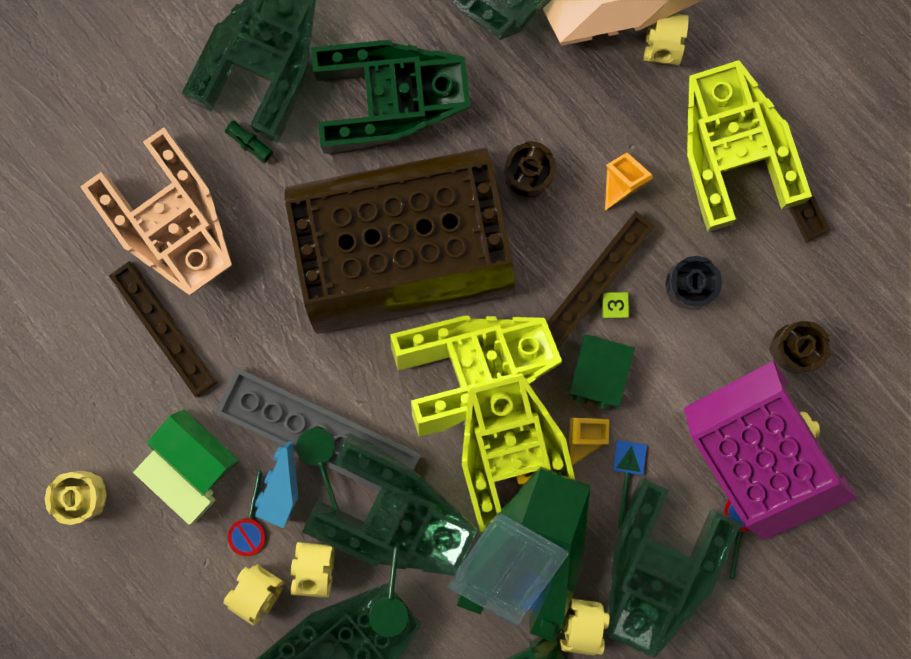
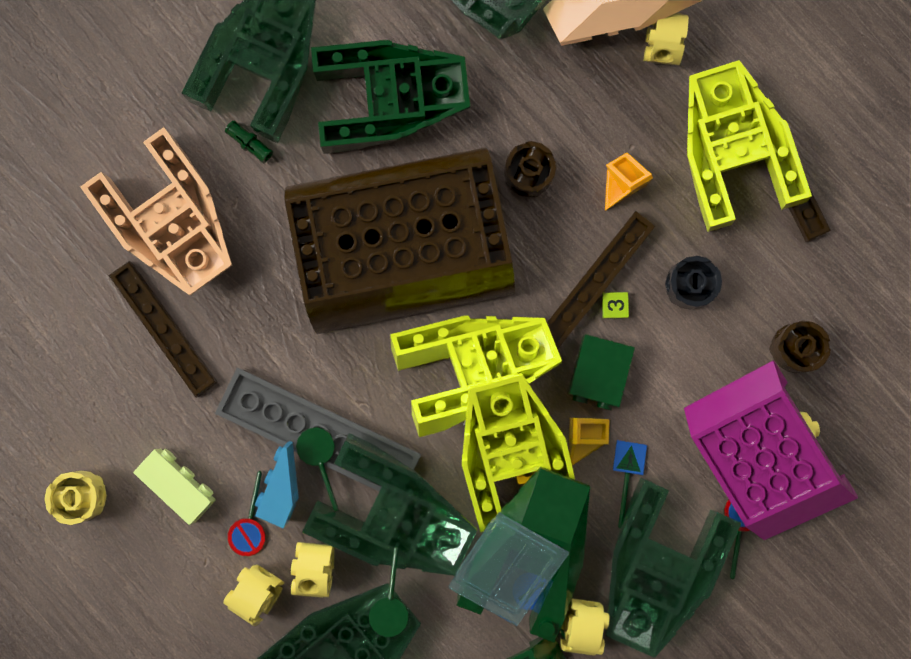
green slope [146,409,239,496] -> none

